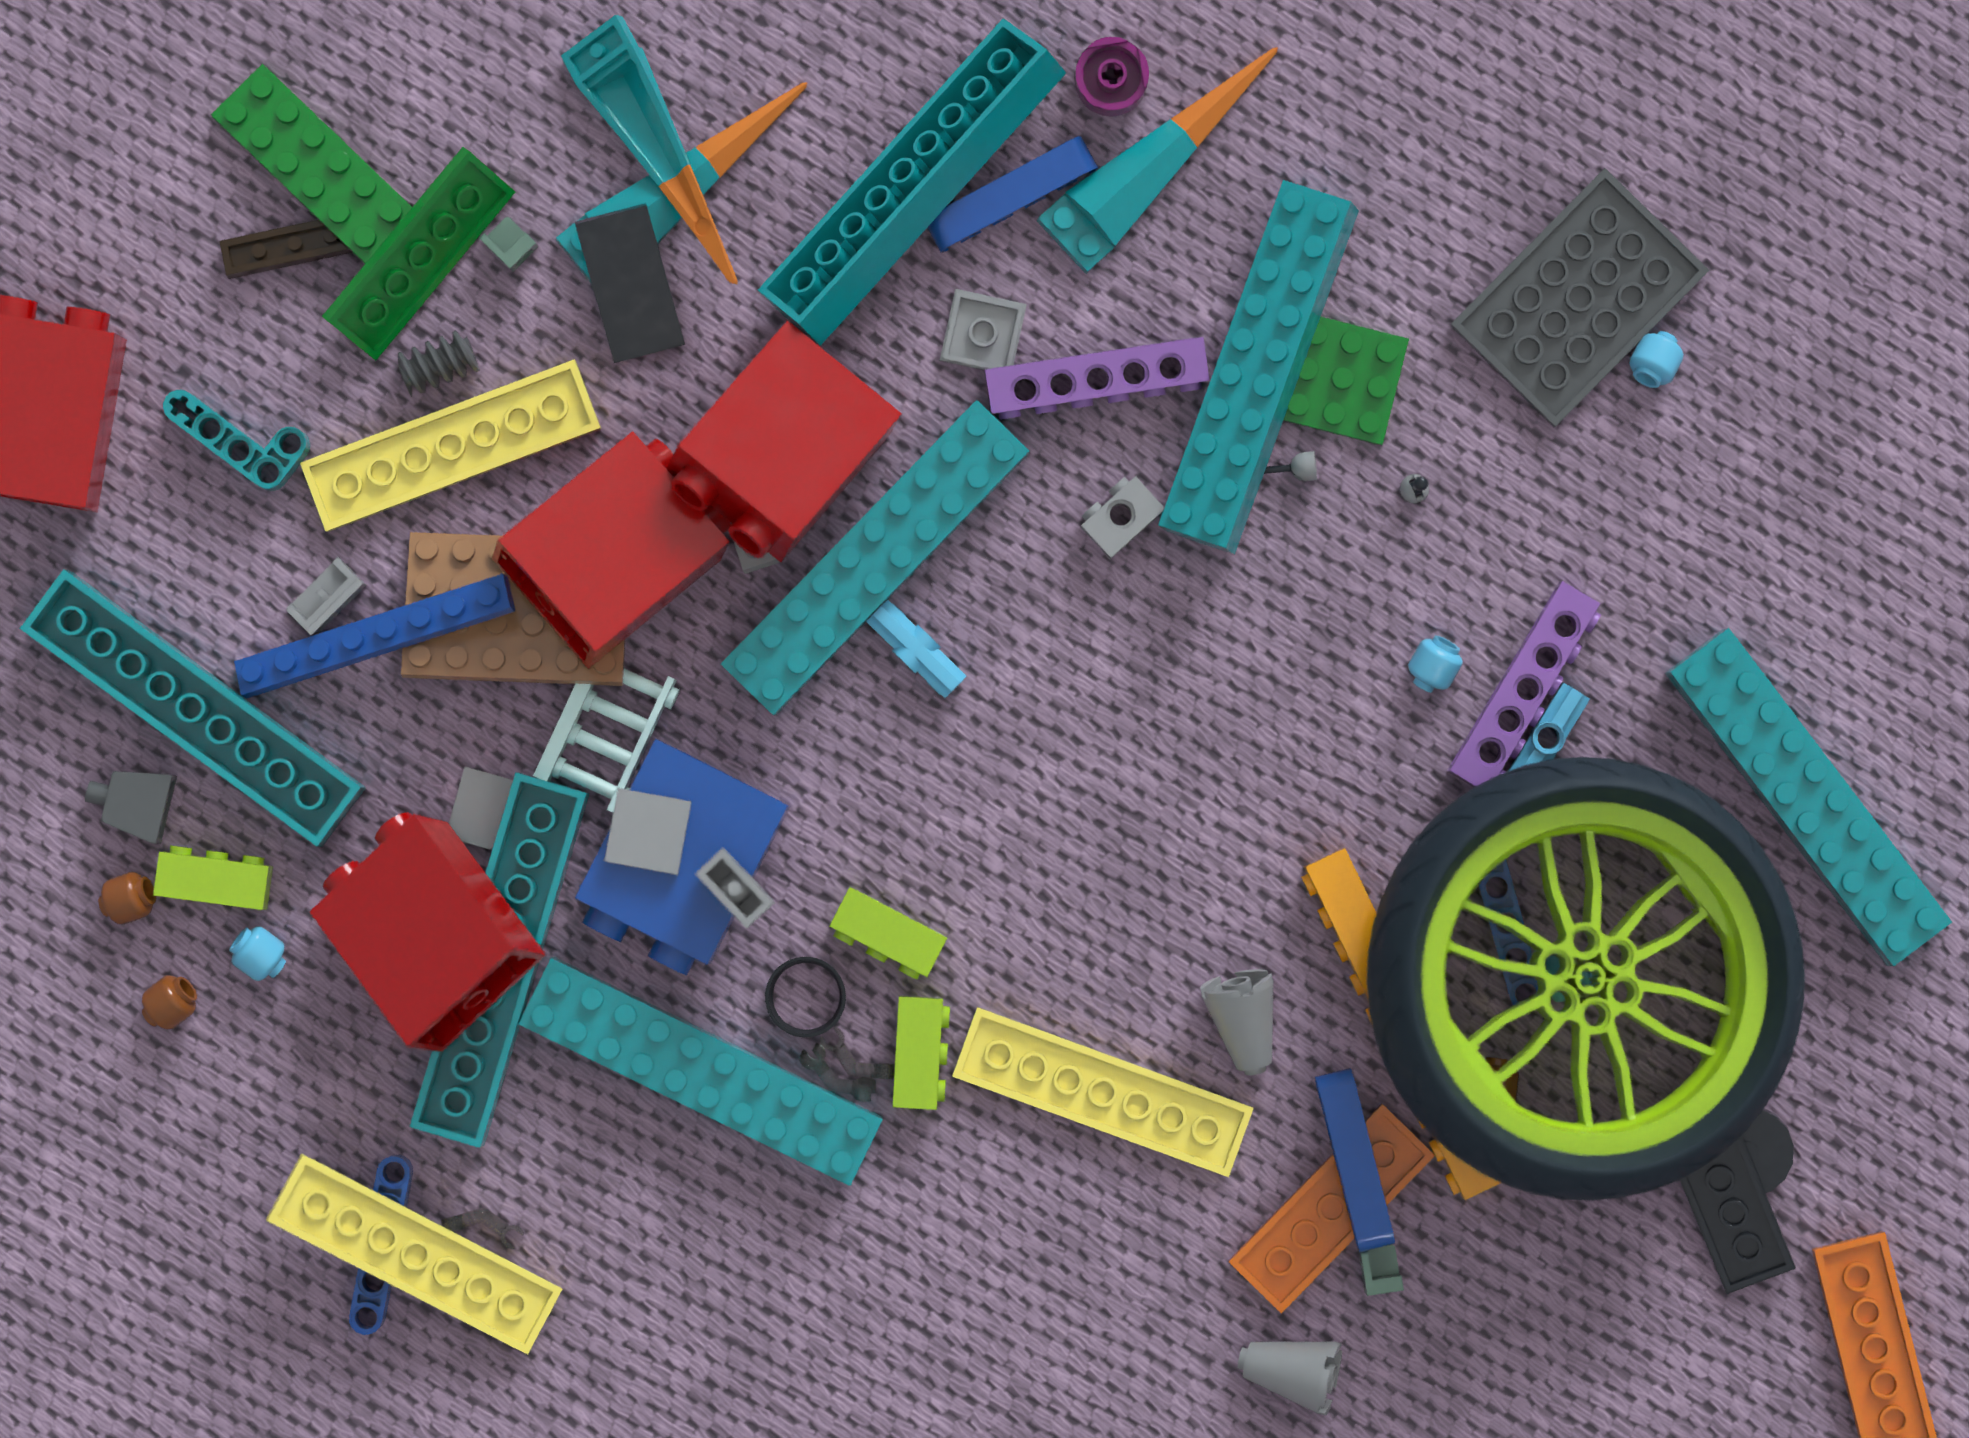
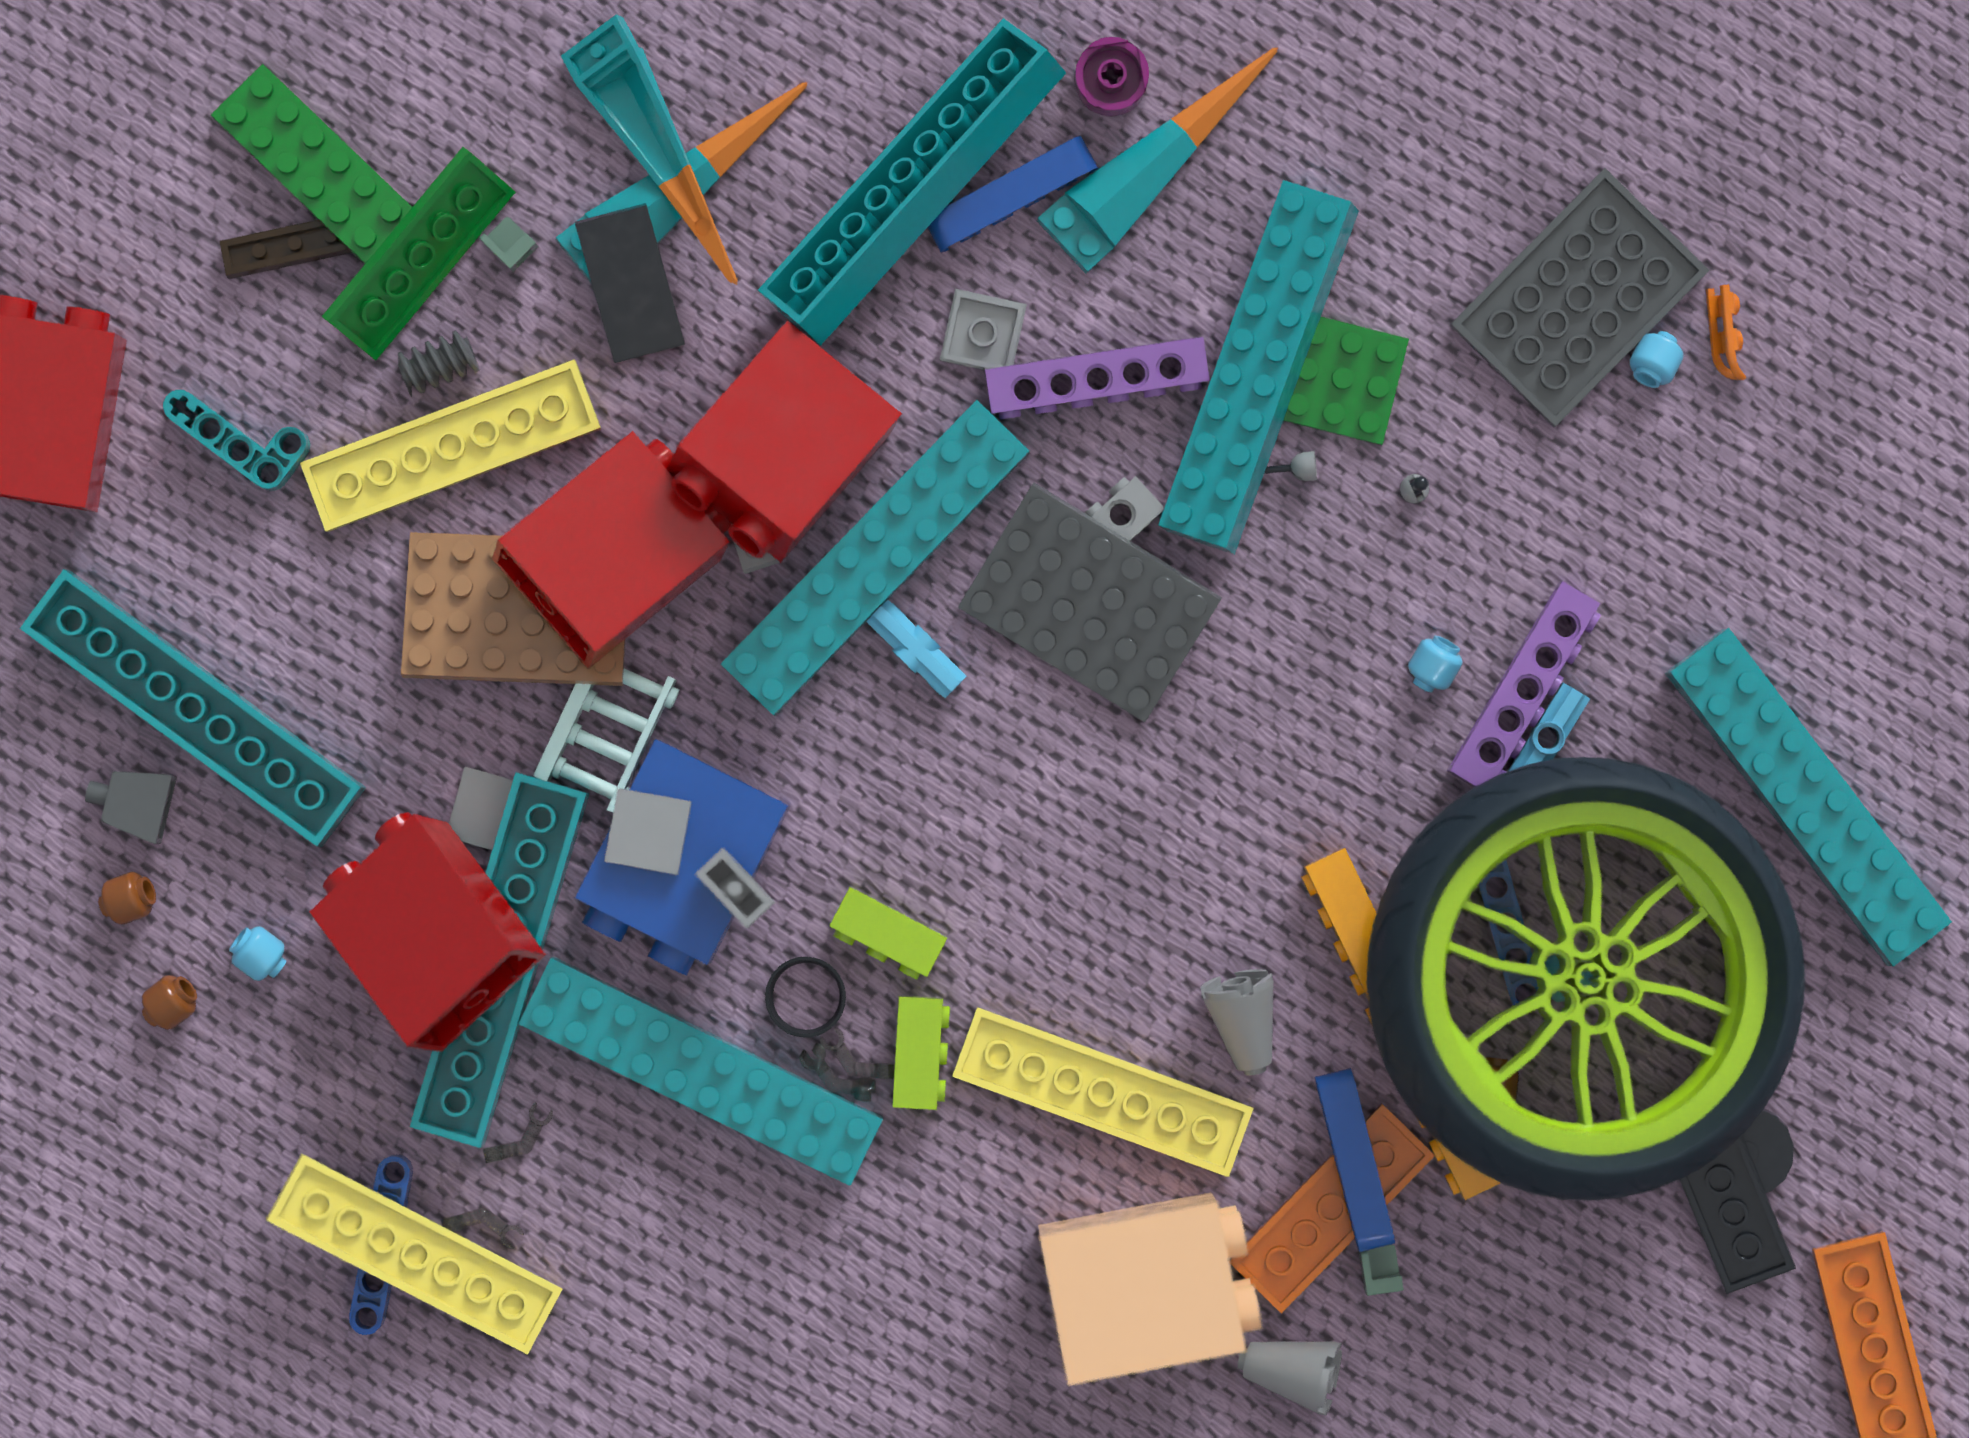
lime brick [153,845,273,910] -> none
blue plate [234,574,515,699] -> none
light grey hinge [286,557,367,636] -> none
none -> clear smoke arm [483,1102,553,1163]
none -> dark grey plate [958,482,1222,722]
none -> light nougat brick [1038,1192,1262,1385]
none -> orange piece [1706,284,1746,381]

